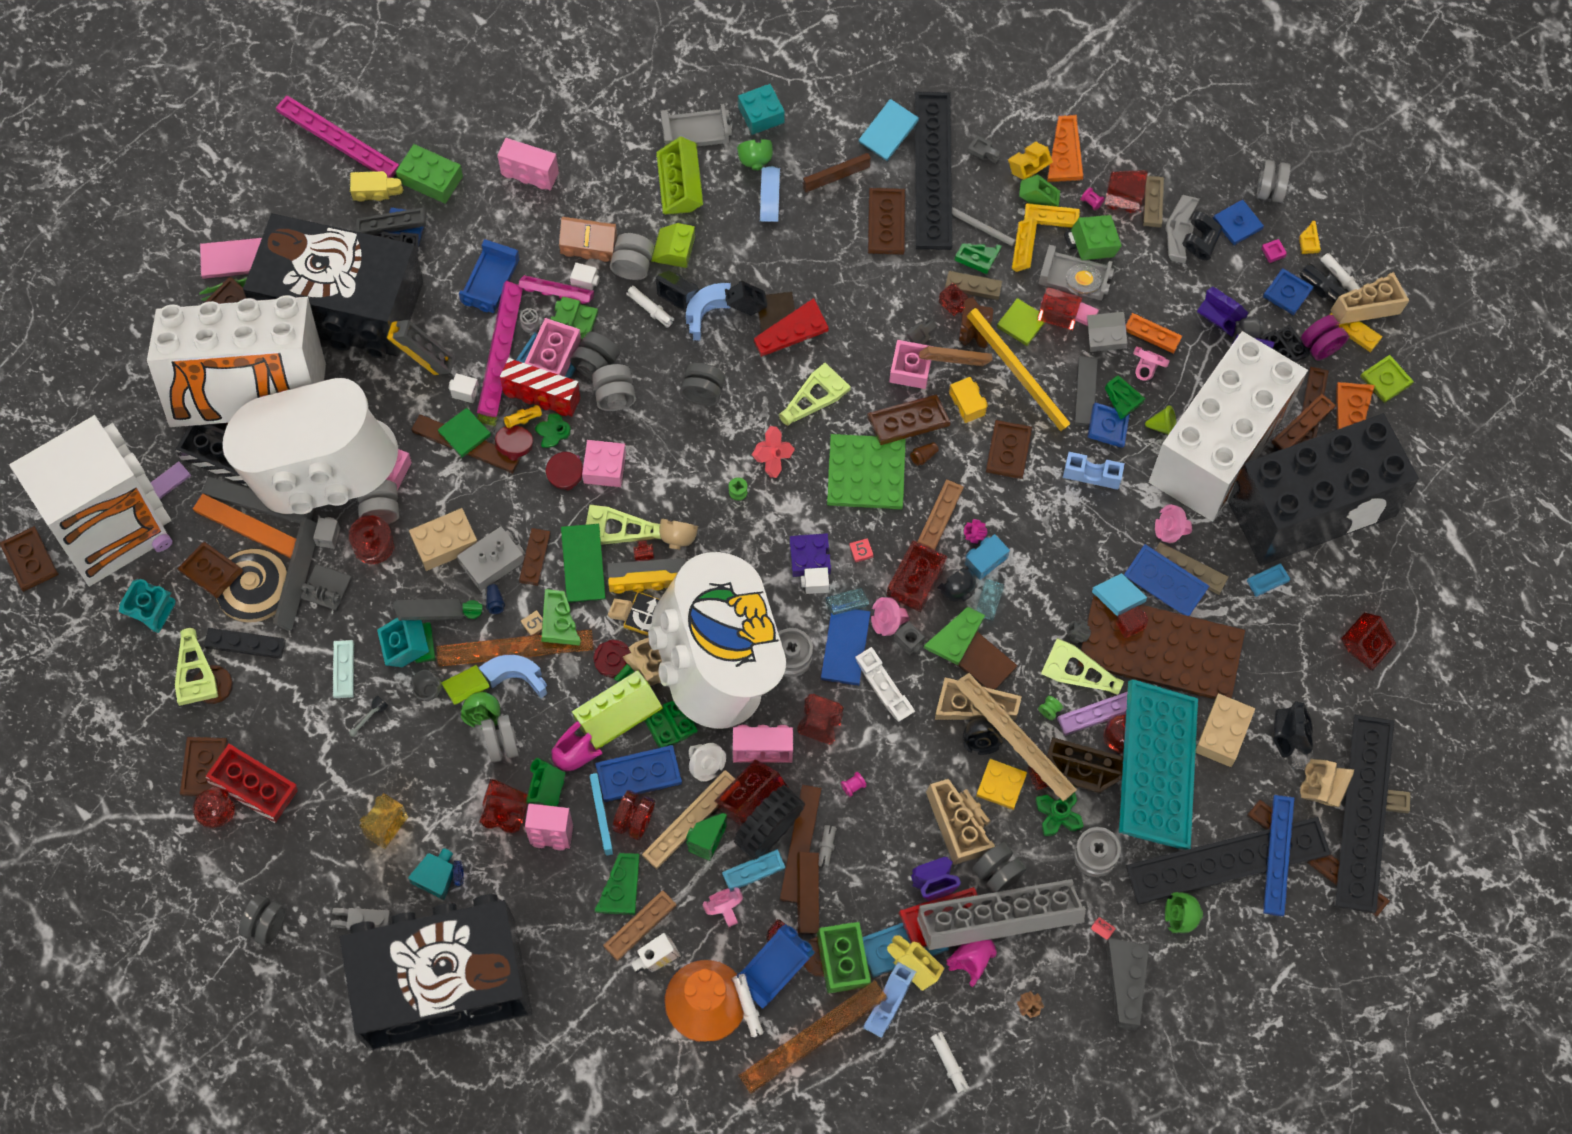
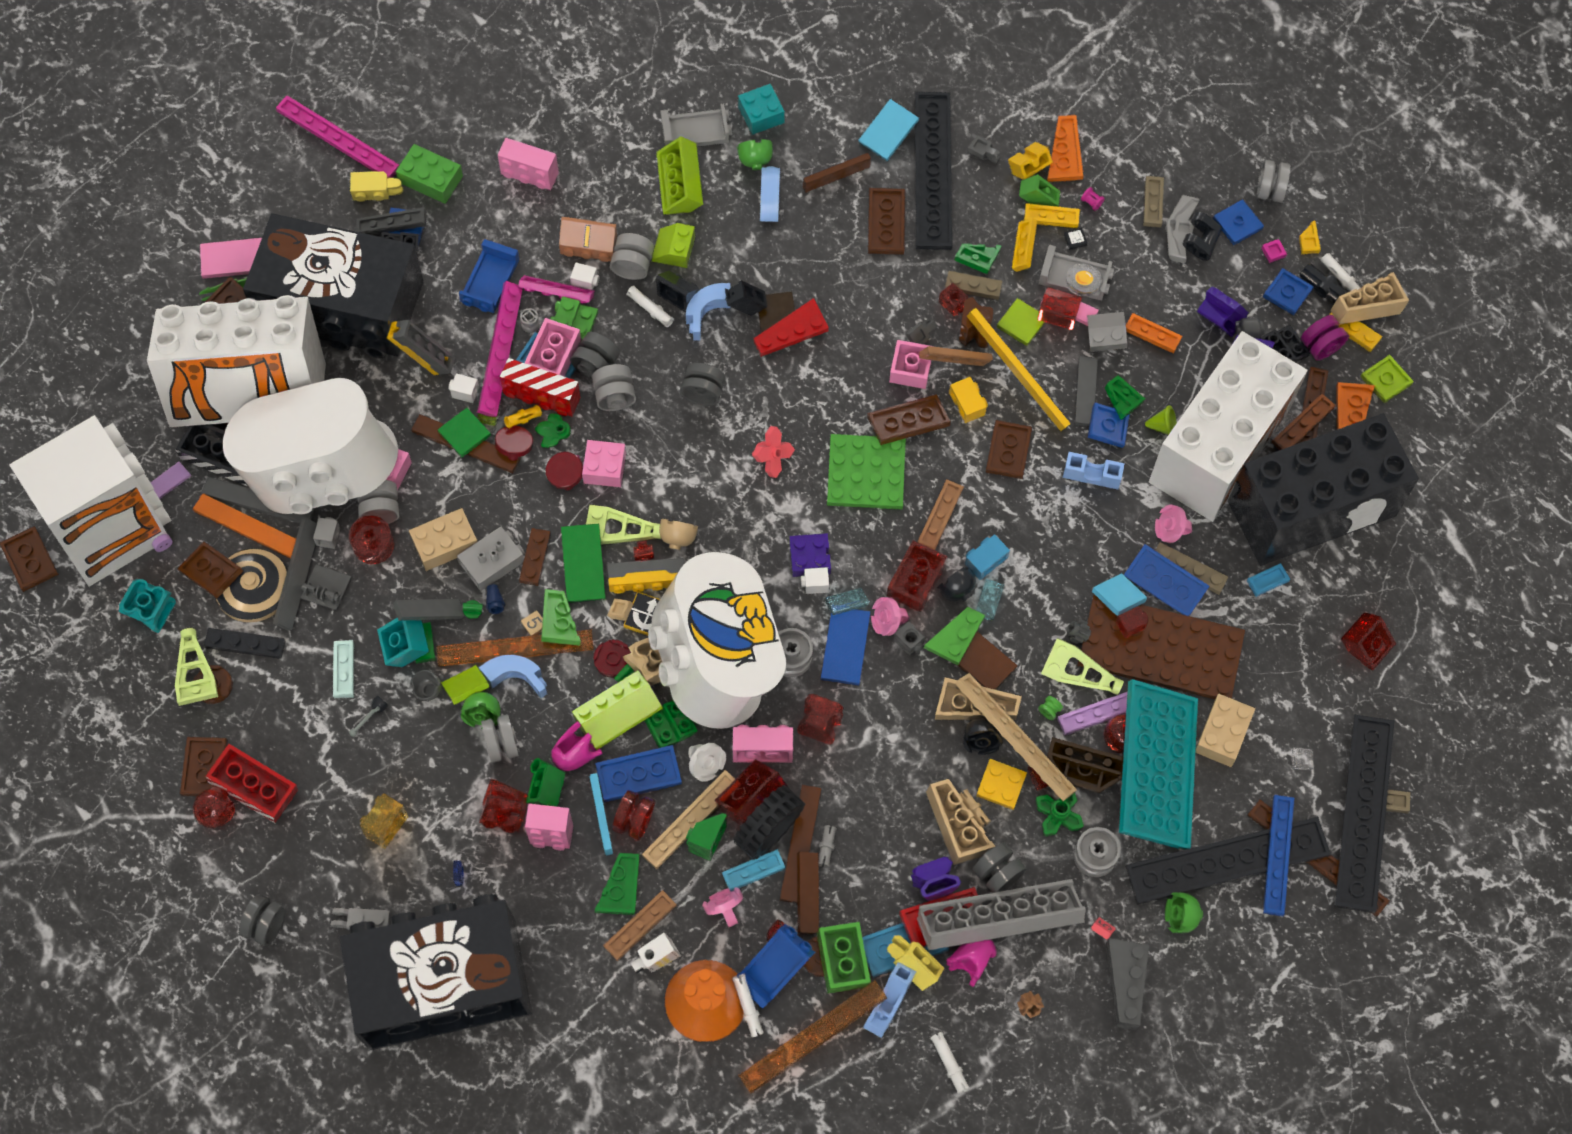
teal torso [408,848,455,901] -> none
bright green wheel [729,477,747,501] -> none
yellowish green plate [779,363,851,426] -> none
dark pink bush [840,772,867,797] -> none
coral tile [849,538,873,563] -> none
white slope [855,647,915,722] -> none
reddish brown cone [910,442,939,466] -> none
light grey bar [952,207,1016,246] -> none
dark pink gear [964,519,987,544] -> none
bright green brick [1071,215,1122,260] -> none
clear red piece [1104,170,1148,213] -> none
bright pink tile [1133,346,1170,381] -> none
black piece [1273,701,1313,758] -> none
tan piece [1300,759,1354,807] -> none

